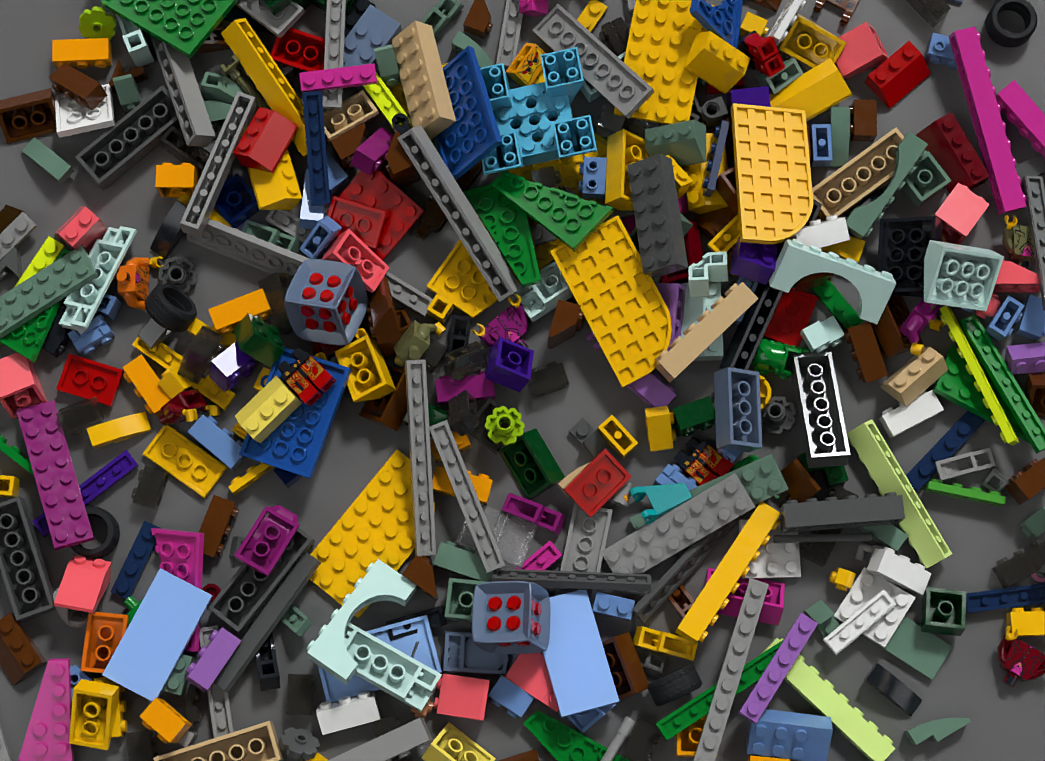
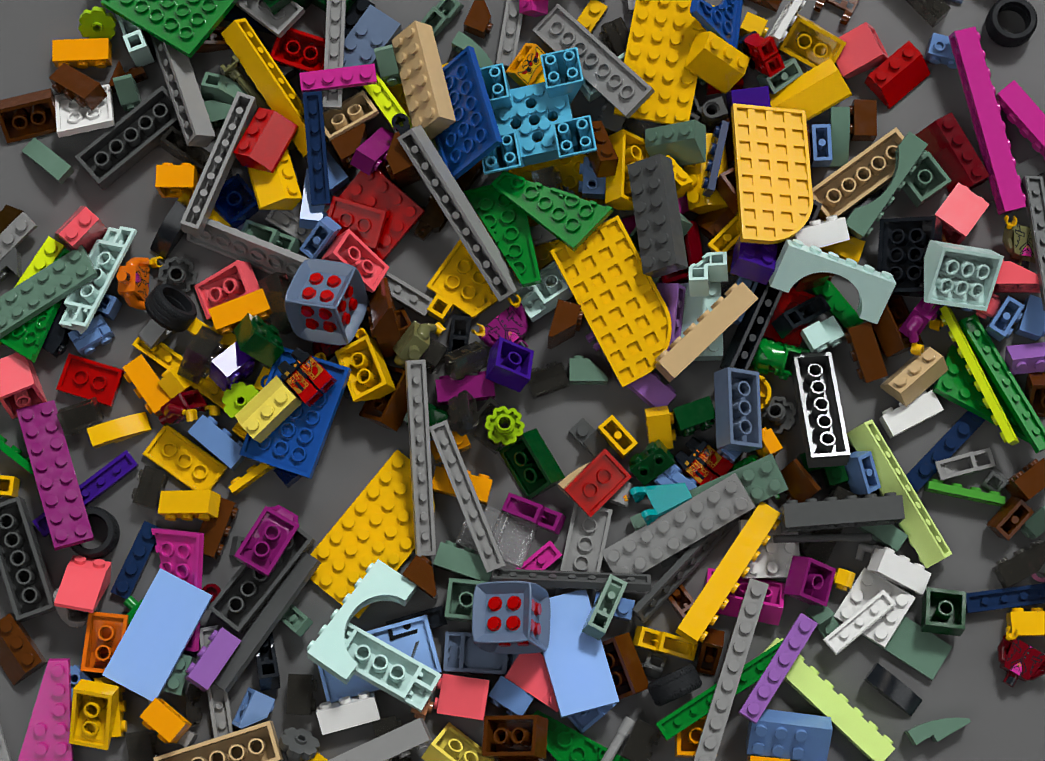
none -> yellow brick [157,490,221,521]
none -> coral slope [194,260,260,320]
none -> lime plant [222,382,259,419]
none -> medium blue slope [232,687,275,729]
none -> reddish brown brick [482,715,548,760]
none -> sand green slope [569,355,608,385]
none -> sand green slope [582,574,628,640]
none -> reddish brown brick [586,121,619,178]
none -> dark green brick [629,439,675,486]
none -> reddish brown slope [696,627,725,676]
none -> light orange brick [755,427,783,458]
none -> black slope [771,293,831,339]
none -> magenta brick [783,556,836,607]
none -> medium blue brick [844,451,881,494]
none -> reddish brown brick [986,496,1034,541]

